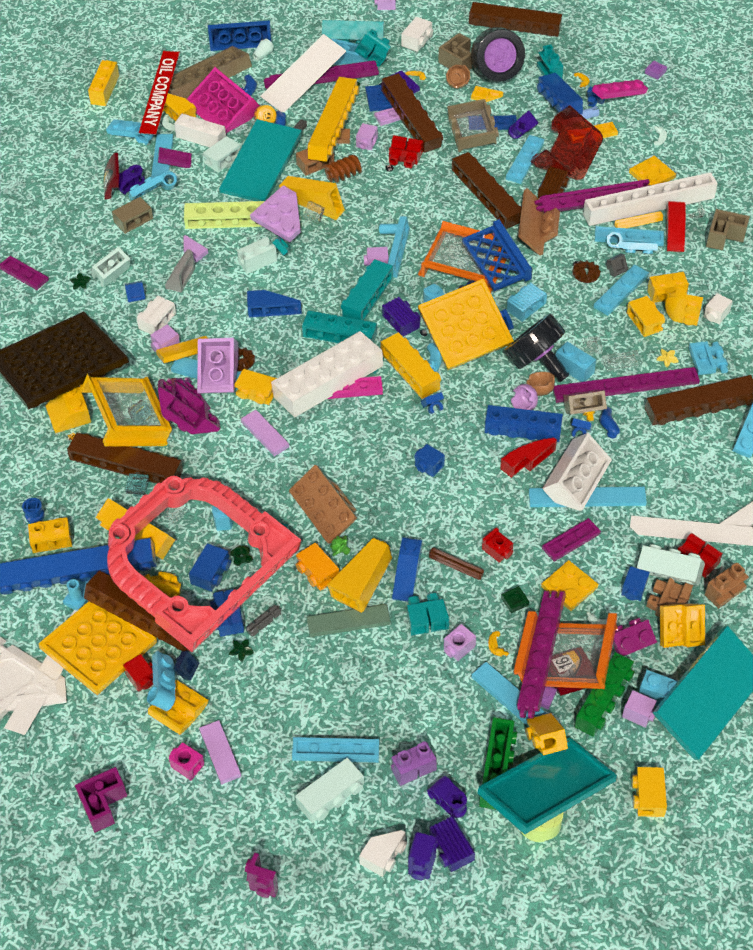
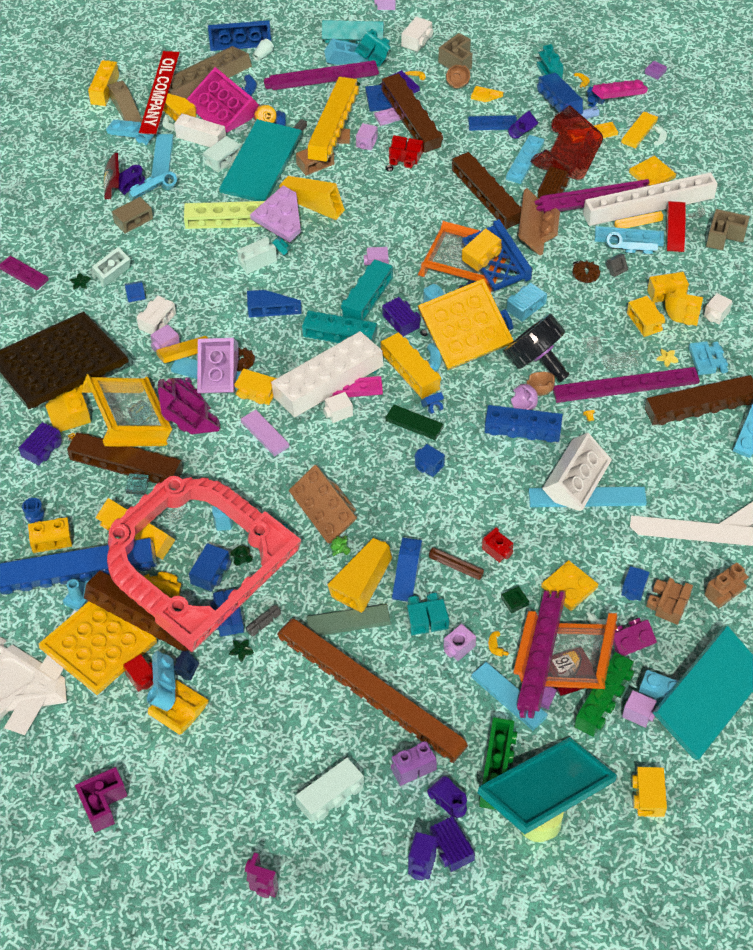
magenta tile [158,147,192,168] -> none
light grey tile [165,249,195,293] -> none
dark pink brick [169,742,205,781] -> none
lavender tile [183,235,208,263] -> none
lavender tile [199,720,241,784] -> none
white sticker [260,34,346,112] -> none
medium azure plate [292,737,379,763] -> none
light orange brick [296,543,339,591] -> none
clear tile [303,201,325,224] -> none
dark orange piece [324,155,362,183] -> none
white slope [359,830,407,877] -> none
medium azure piece [379,216,410,278] -> none
dark tan window [447,99,499,152] -> none
reddish brown brick [469,2,562,37] -> none
black wheel [471,27,525,82] -> none
red slope [500,438,557,478] -> none
yellow brick [525,713,568,755] -> none
magenta tile [542,518,601,562] -> none
medium azure brick [556,341,596,382] -> none
dark tan brick [563,389,607,415] -> none
blue tile [572,418,593,437] -> none
medium azure plate [594,264,649,316] -> none
blue arm [599,407,620,439] -> none
light aqua brick [637,544,705,587] -> none
yellow slope [660,604,705,648] -> none
red hips [678,533,723,578] -> none
none -> dark purple brick [18,422,62,466]
none -> dark tan slope [108,80,142,123]
none -> dark orange beam [277,618,468,763]
none -> white brick [323,392,353,423]
none -> dark green tile [385,405,444,441]
none -> yellow brick [462,228,502,271]
none -> yellow tile [621,112,658,149]

